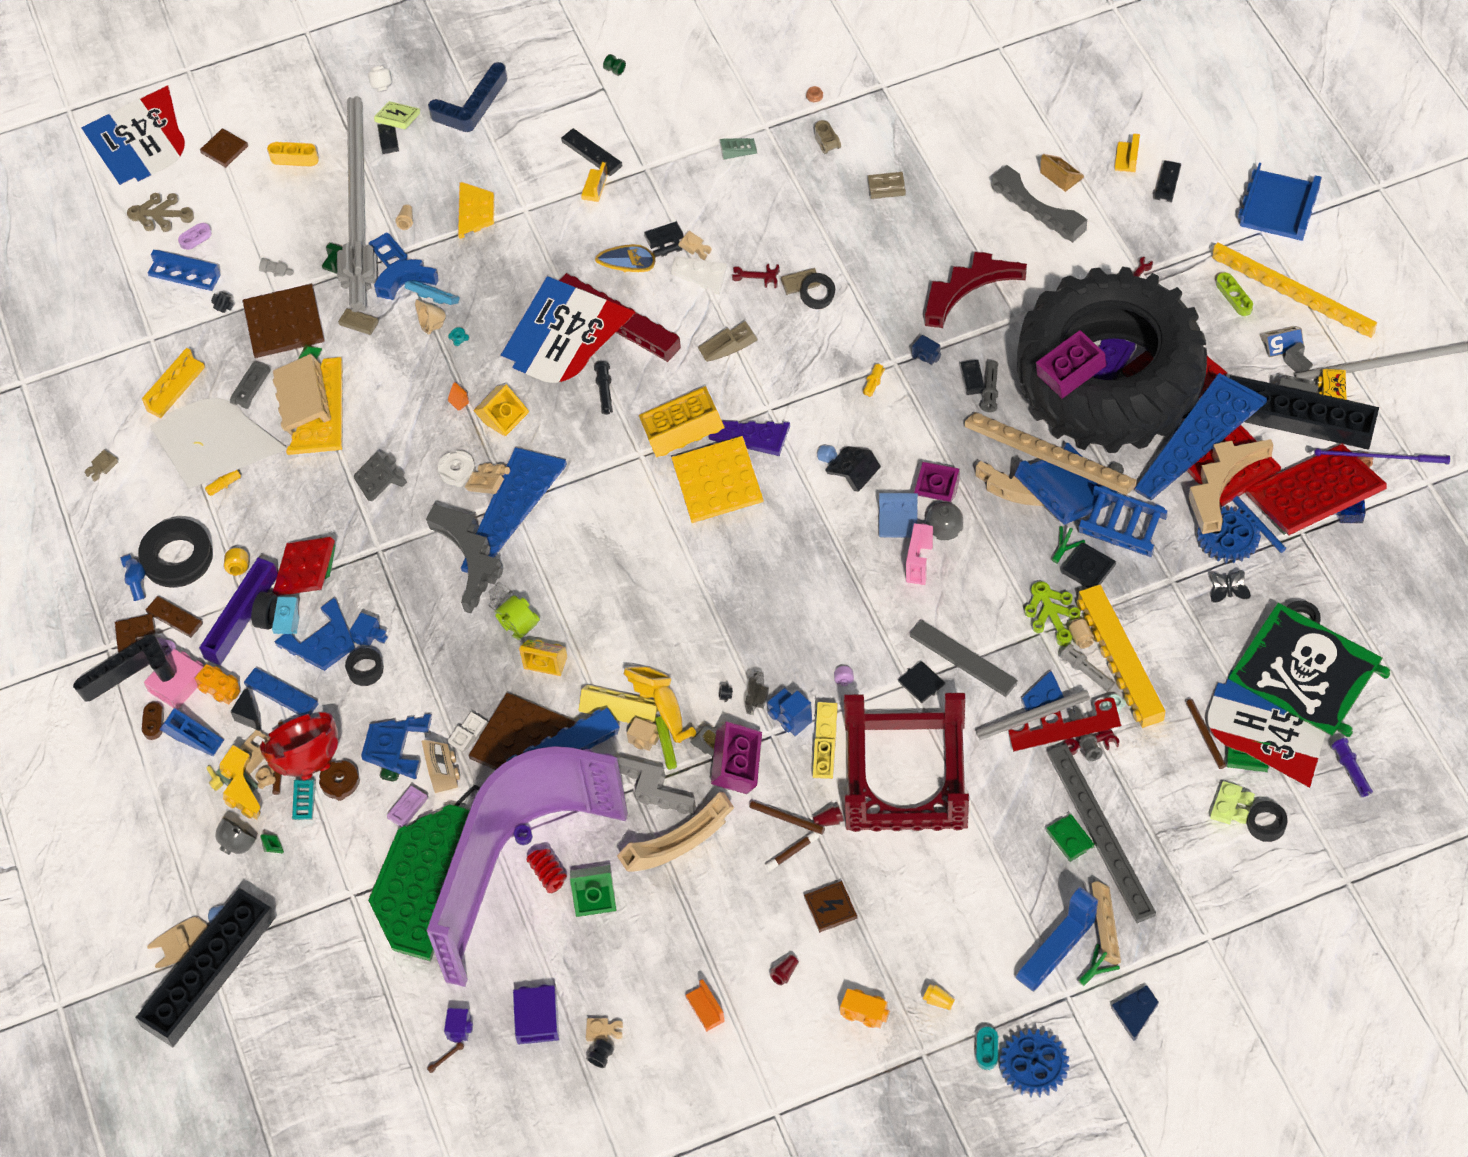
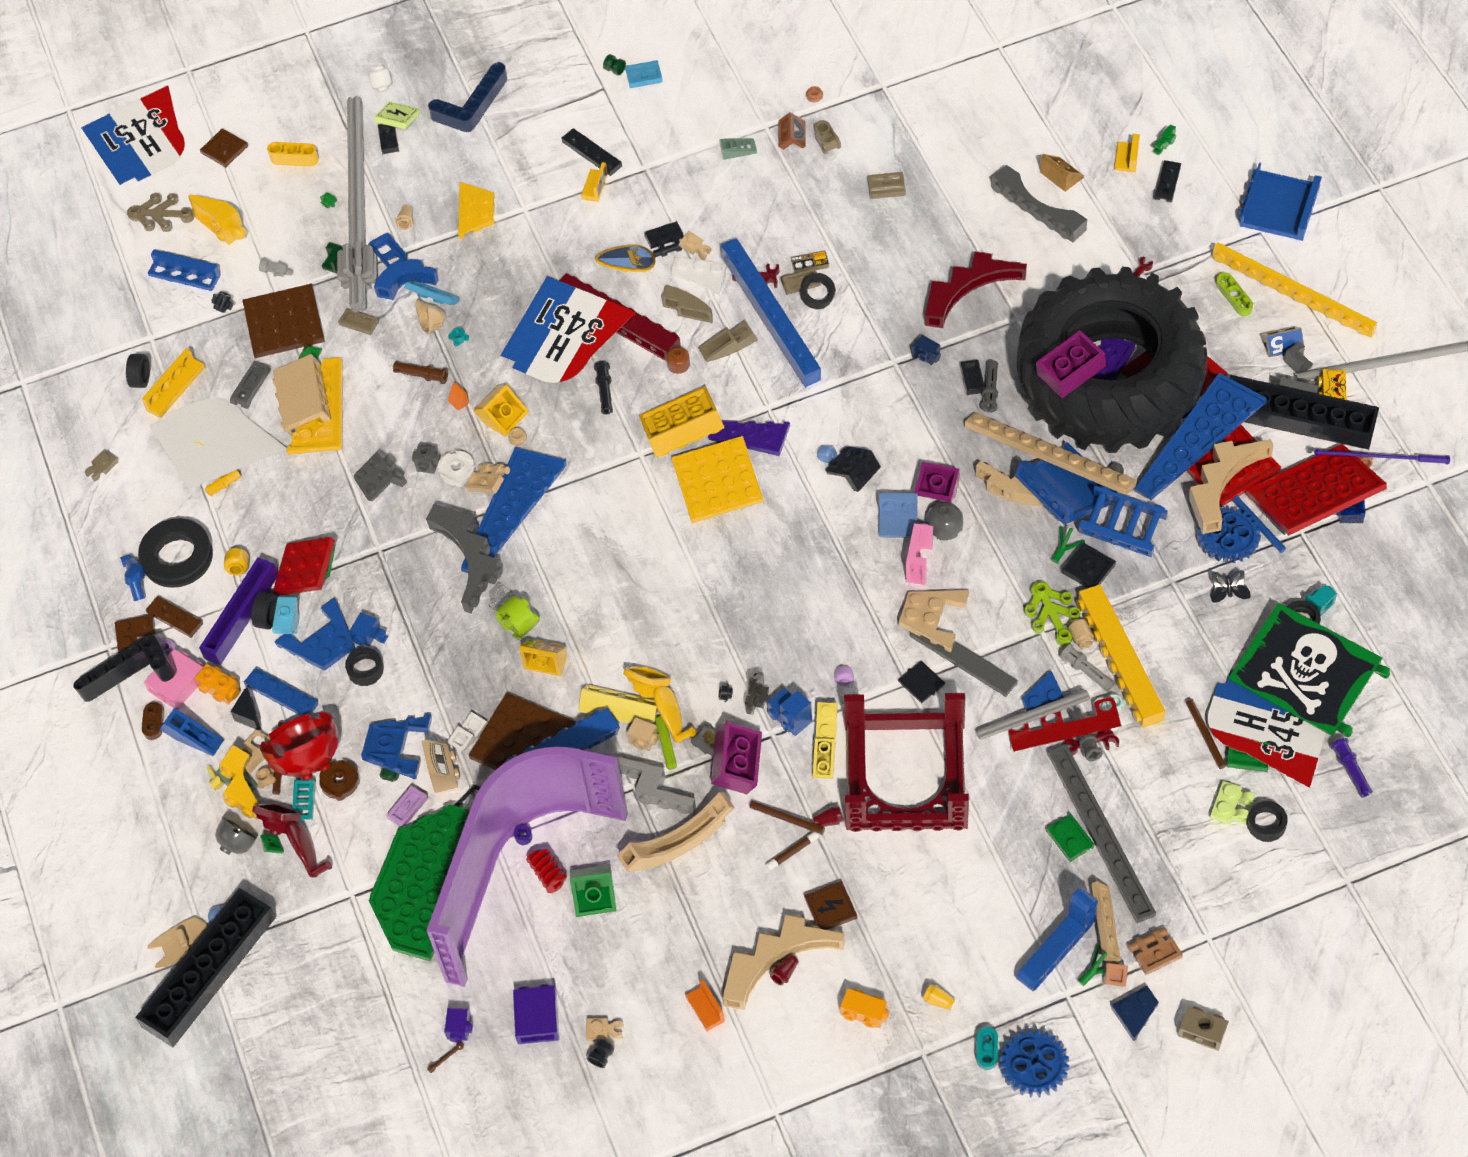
lavender plate [178,223,212,250] -> none
yellow axle [863,364,885,397] -> none
none -> black tyre [126,354,150,388]
none -> yellow slope [188,194,246,245]
none -> dark red piece [252,804,332,878]
none -> green plate [320,192,337,208]
none -> reddish brown pin [393,361,448,384]
none -> dark grey brick [412,444,440,474]
none -> tan plate [508,428,527,446]
none -> dark azure plate [625,60,663,88]
none -> dark tan slope [662,285,713,323]
none -> dark orange head [666,347,690,374]
none -> blue brick [721,238,821,387]
none -> tan arch [723,914,845,1010]
none -> dark orange panel [779,112,806,150]
none -> tile [791,250,829,273]
none -> tan wing [899,590,969,652]
none -> nougat plate [1103,963,1128,987]
none -> medium nougat plate [1128,927,1183,975]
none -> green plate [1153,124,1177,155]
none -> dark tan brick [1178,1006,1229,1051]
none -> teal brick [1305,584,1337,616]

